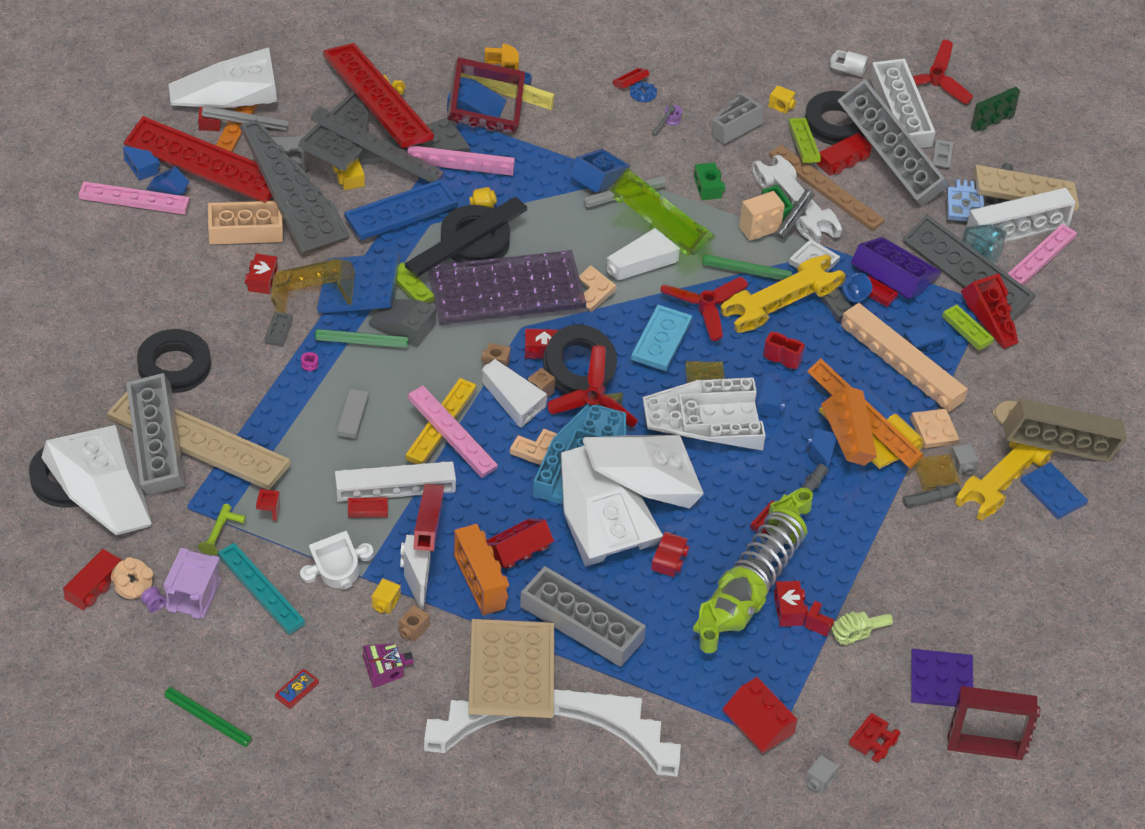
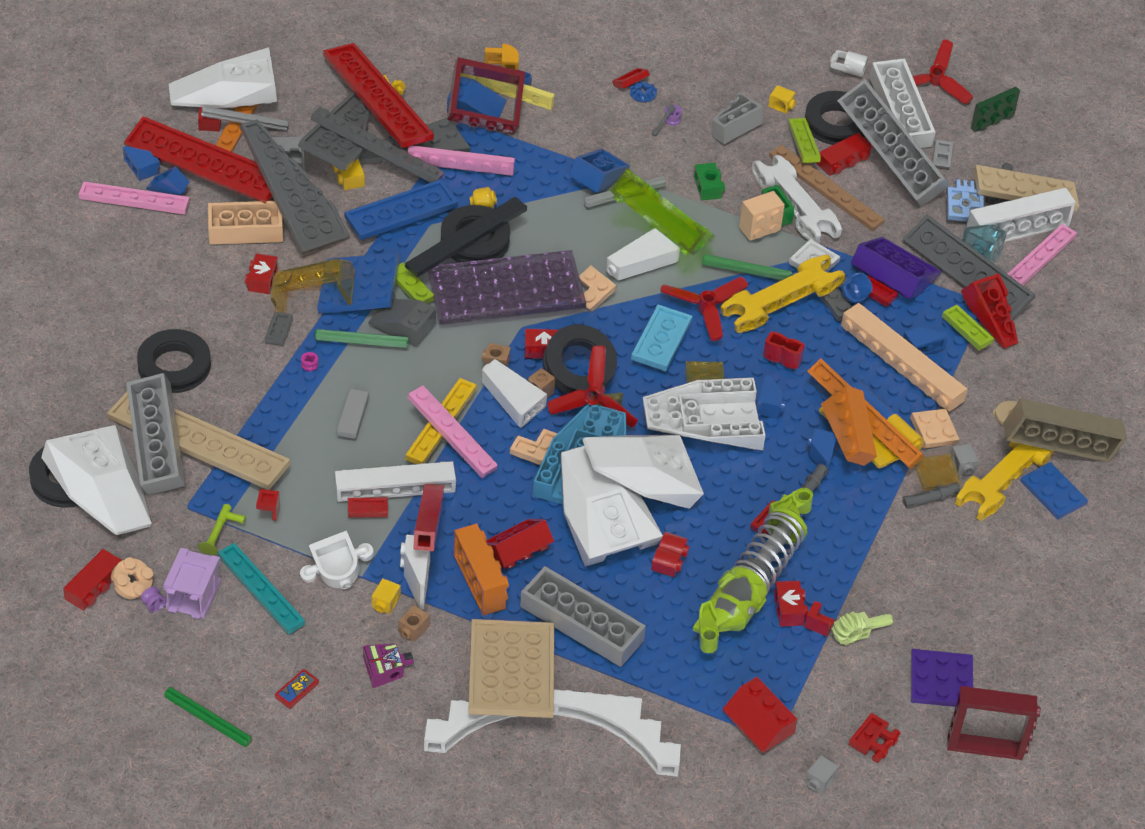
dark grey pin [775,189,815,239] -> none

